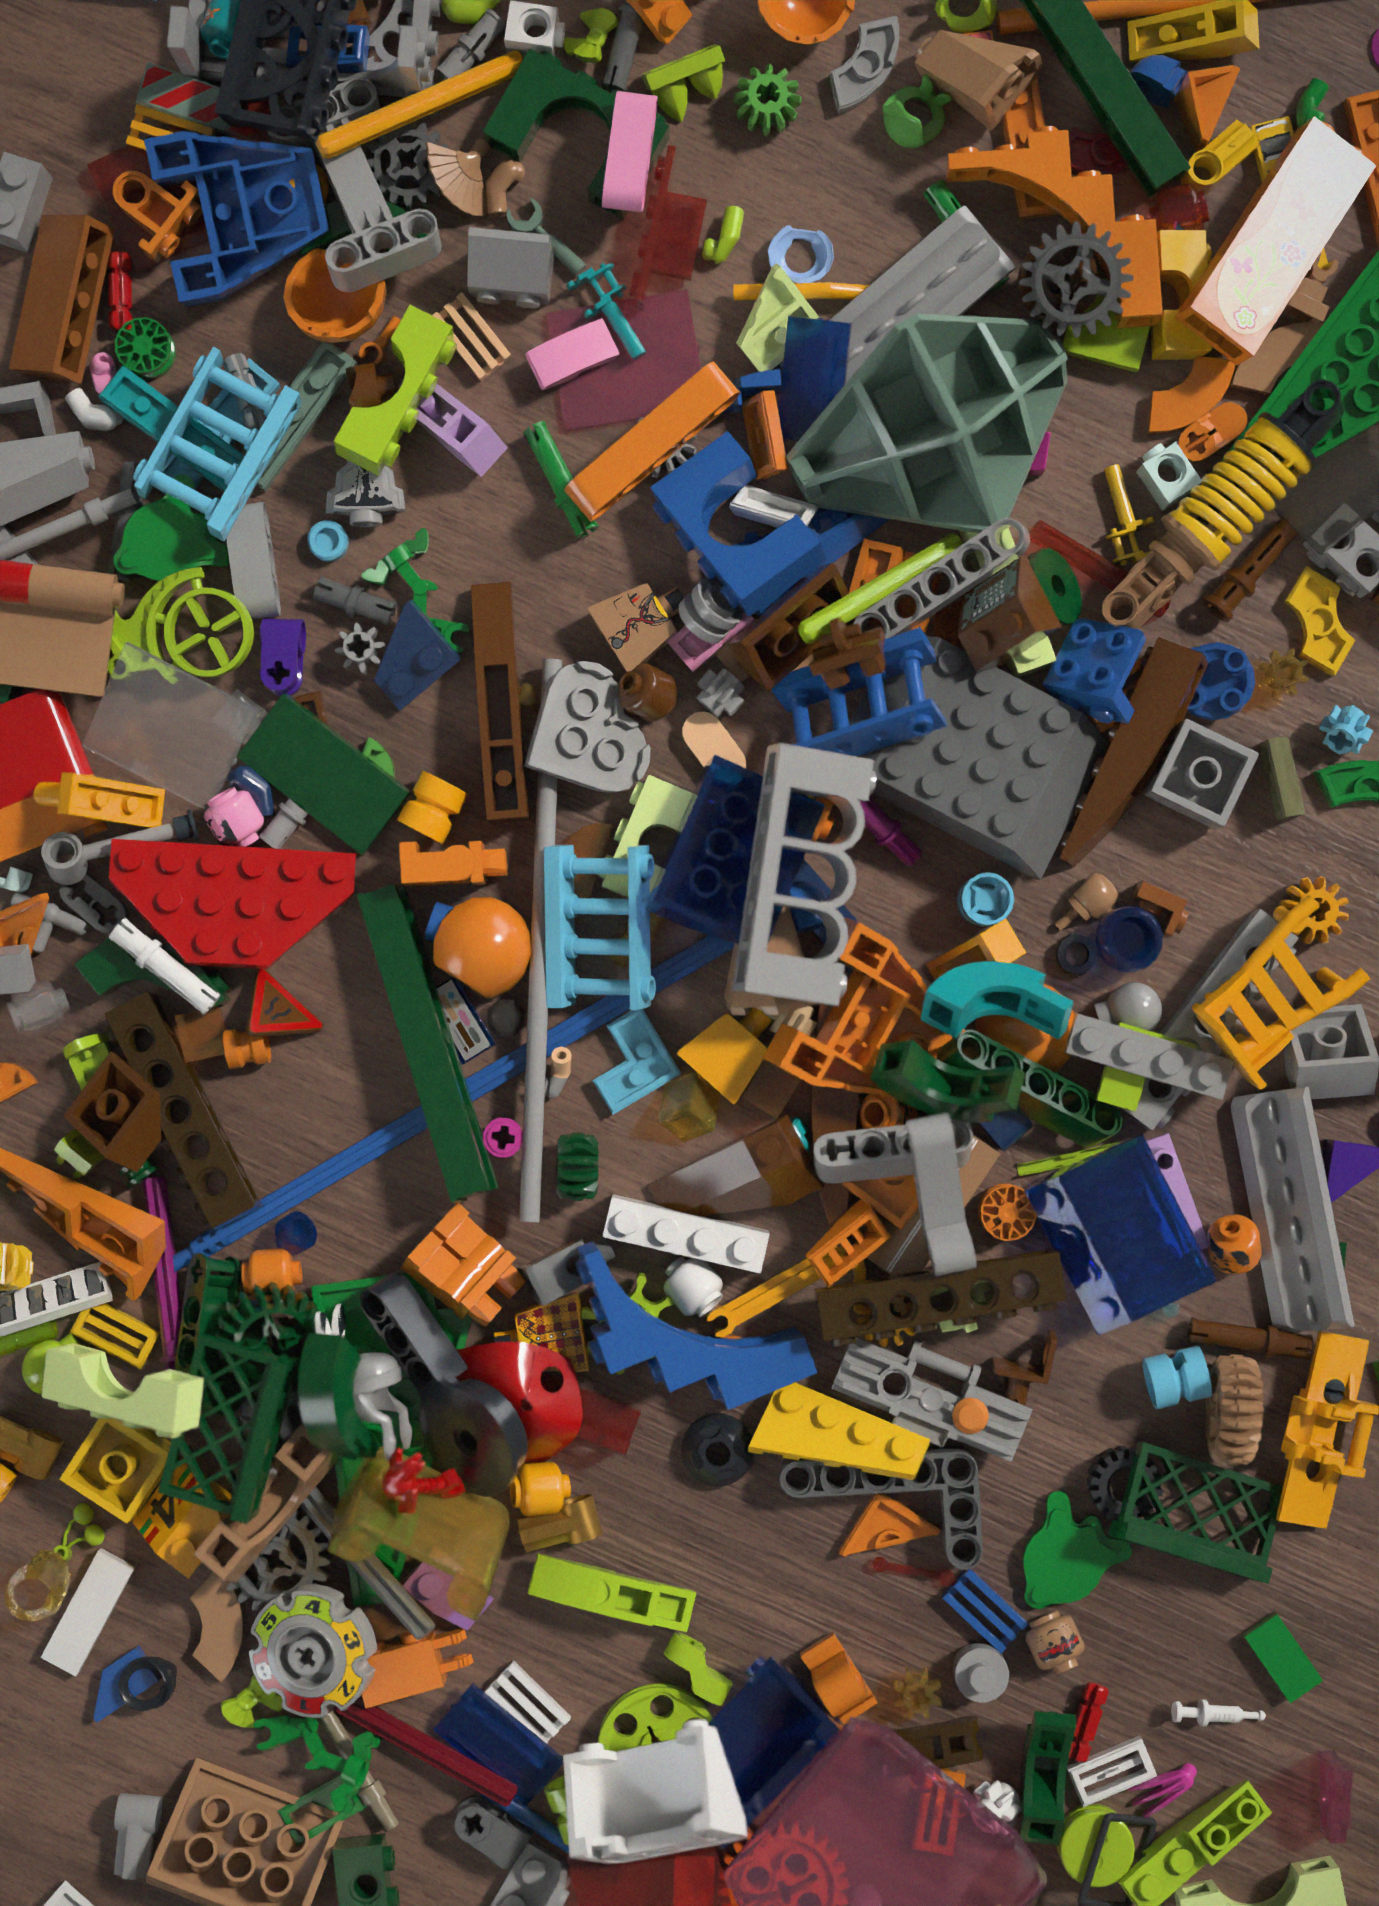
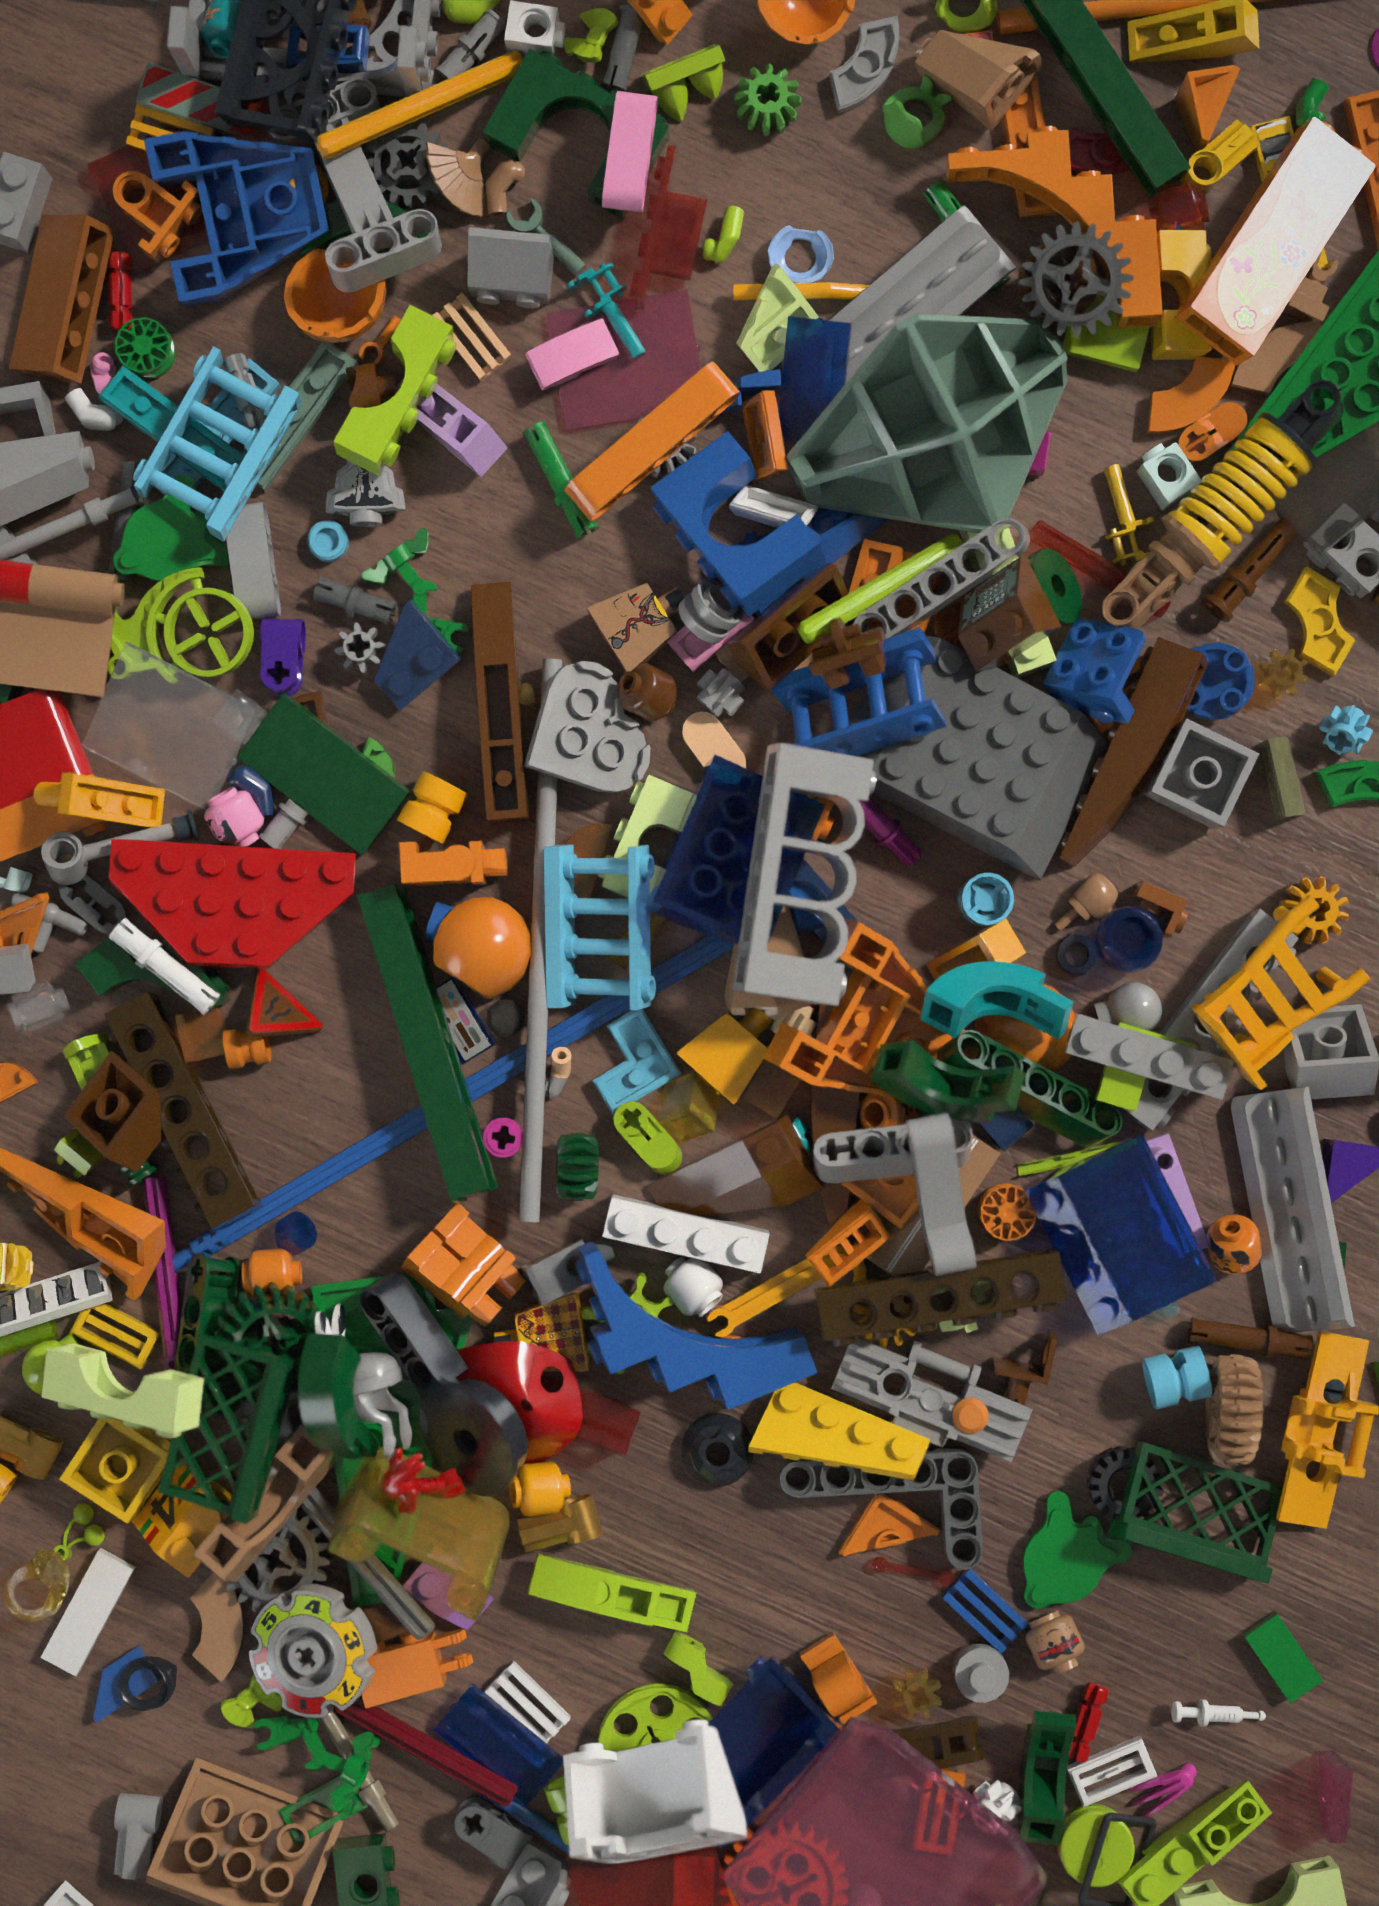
blue piece [1129,55,1187,109] -> none
none -> lime piece [613,1101,682,1175]

